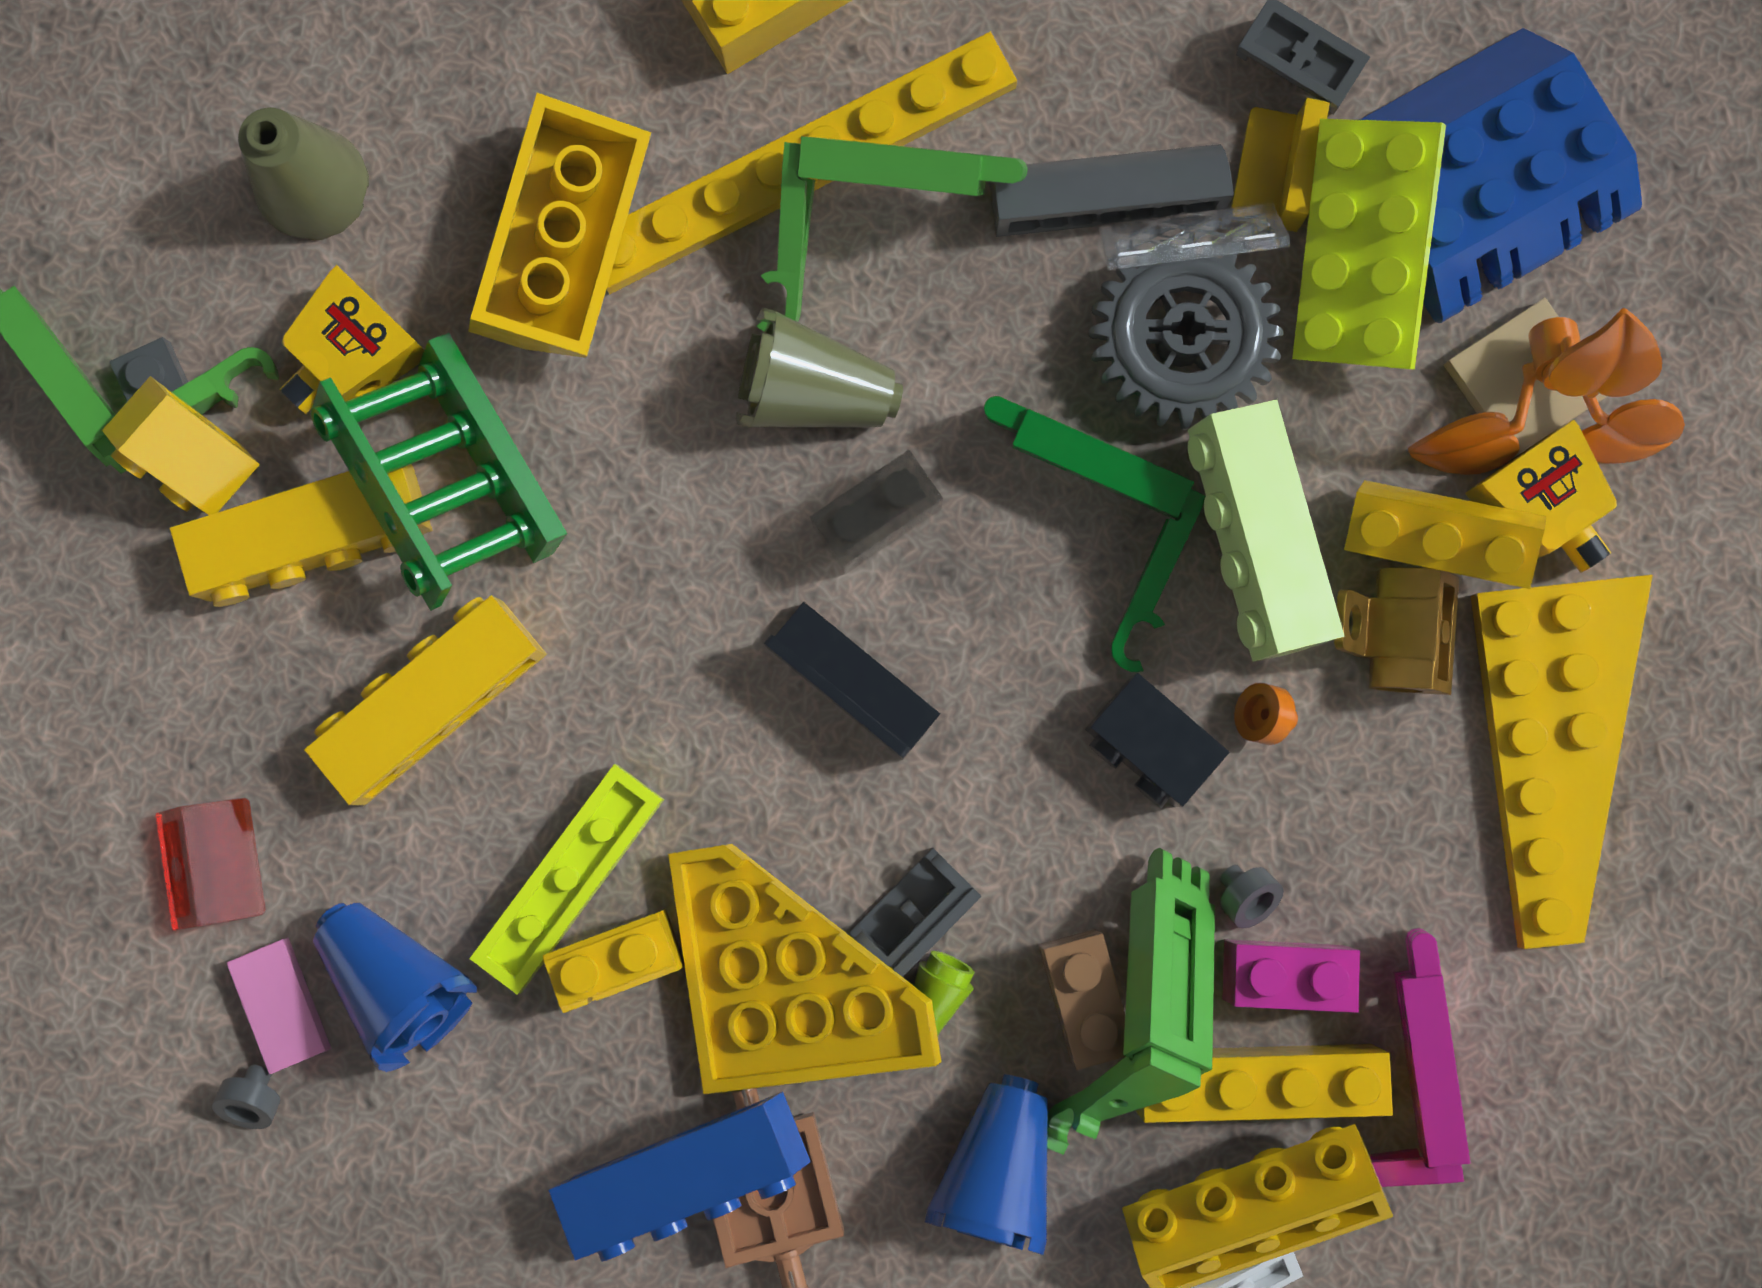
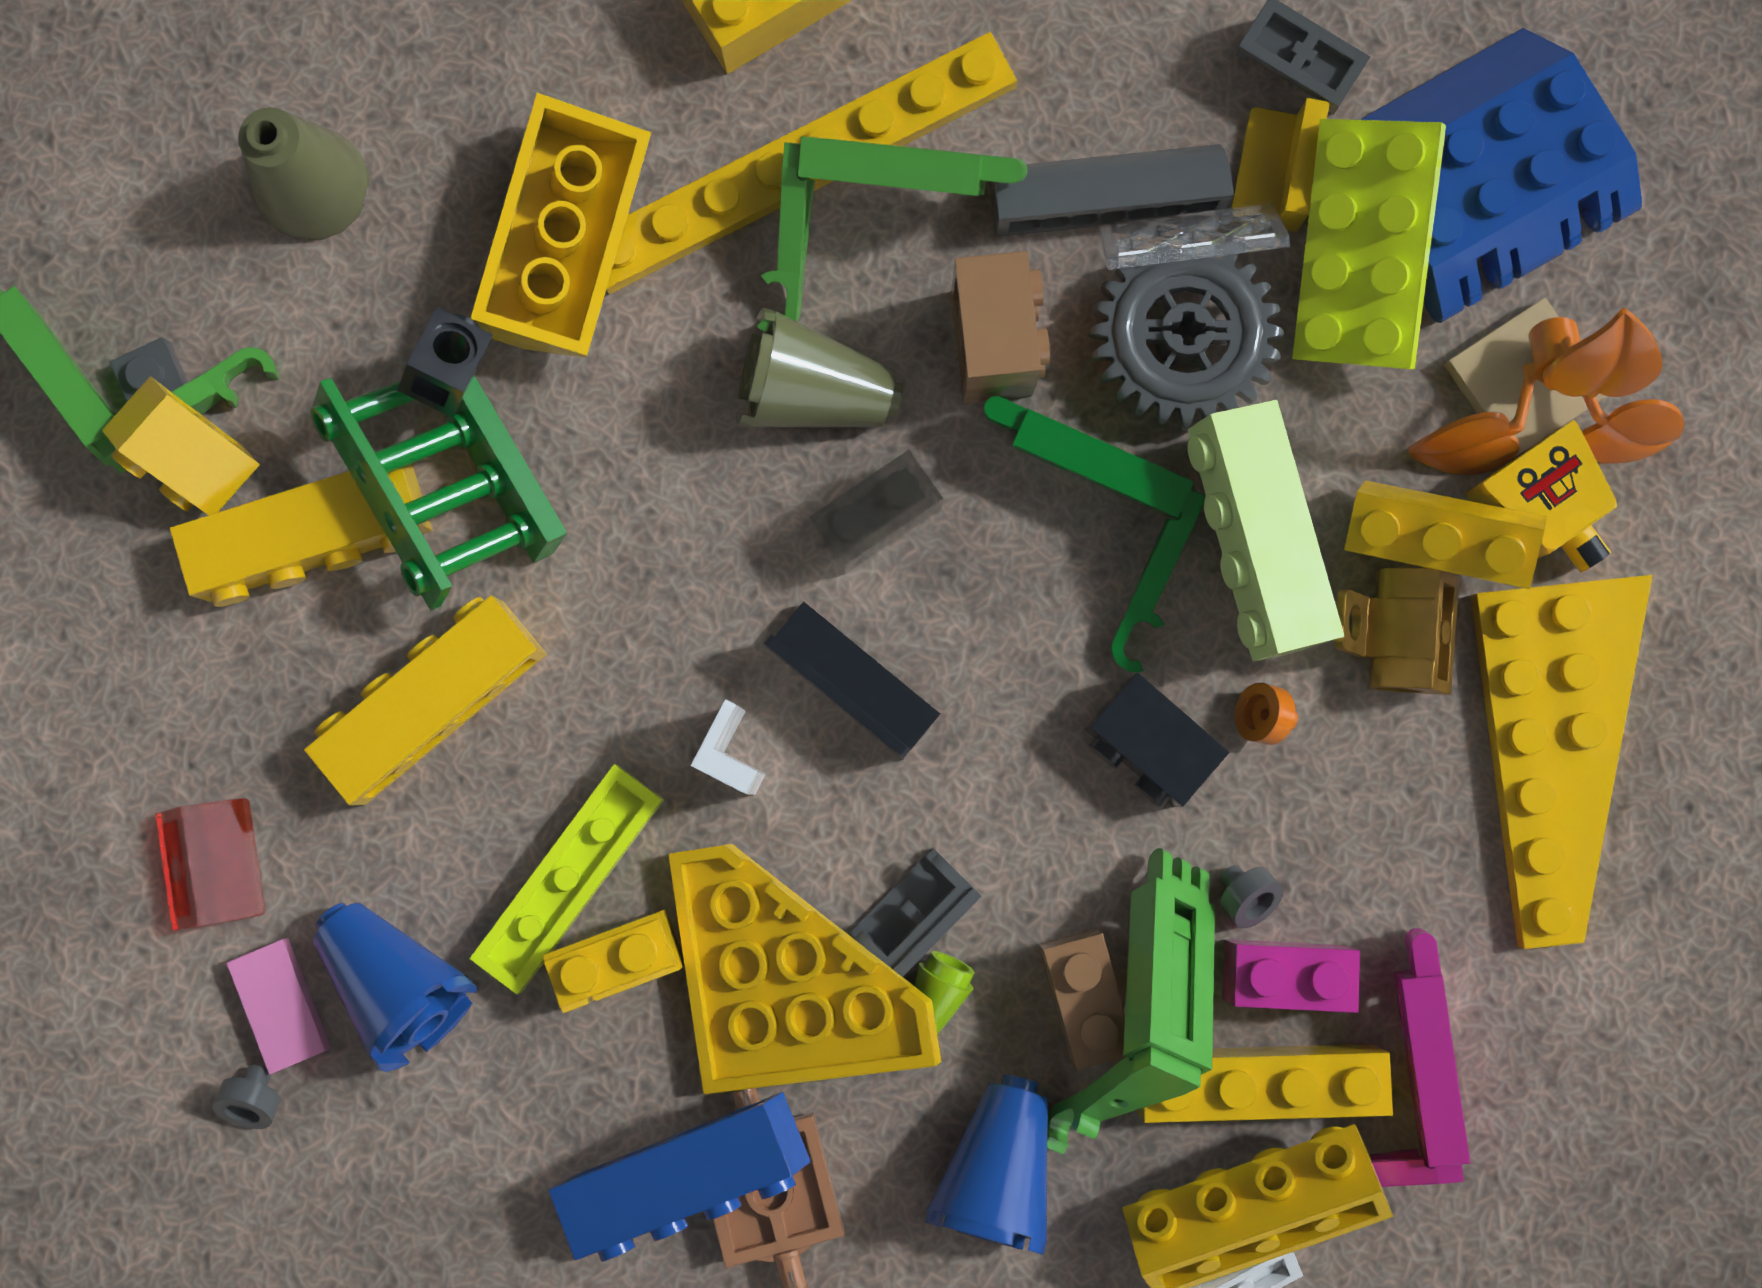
yellow torso [279,265,424,414] -> none
none -> black brick [397,307,493,418]
none -> white panel [691,699,766,795]
none -> medium nougat brick [951,251,1050,404]

